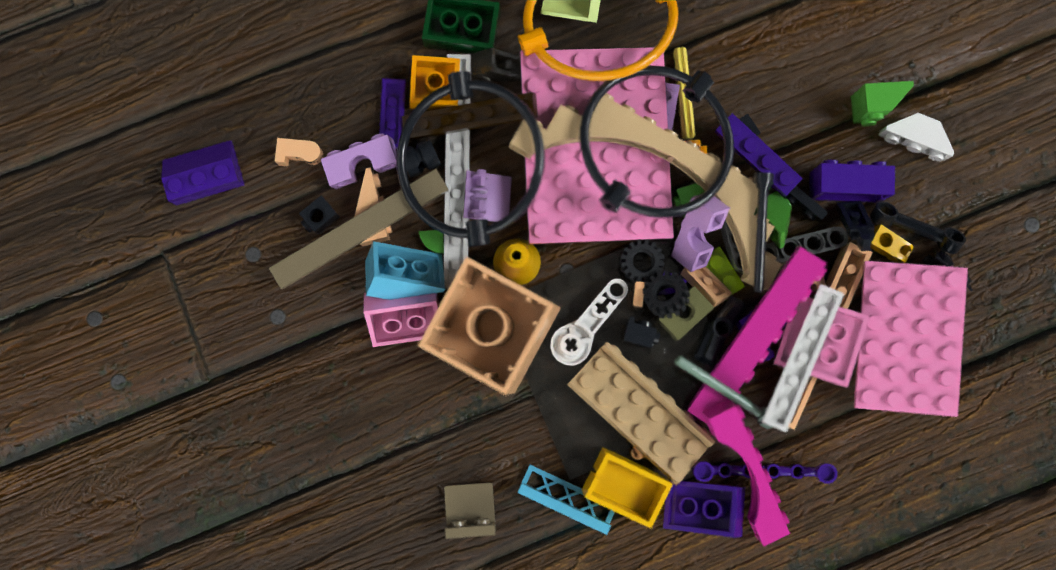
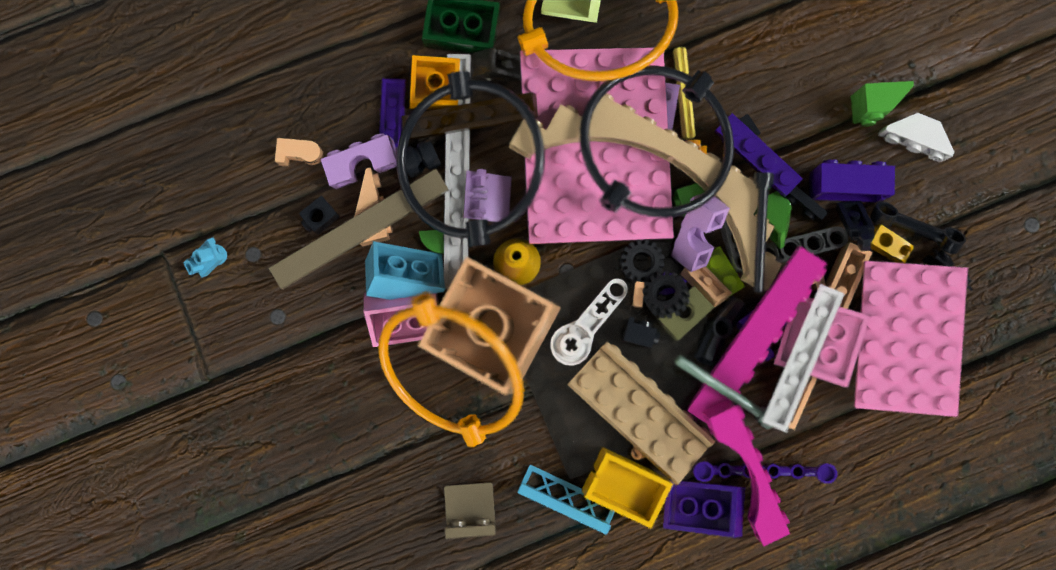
dark purple slope [161,140,245,205] -> none
none -> medium azure hips [184,238,227,278]
none -> light orange piece [378,292,523,447]

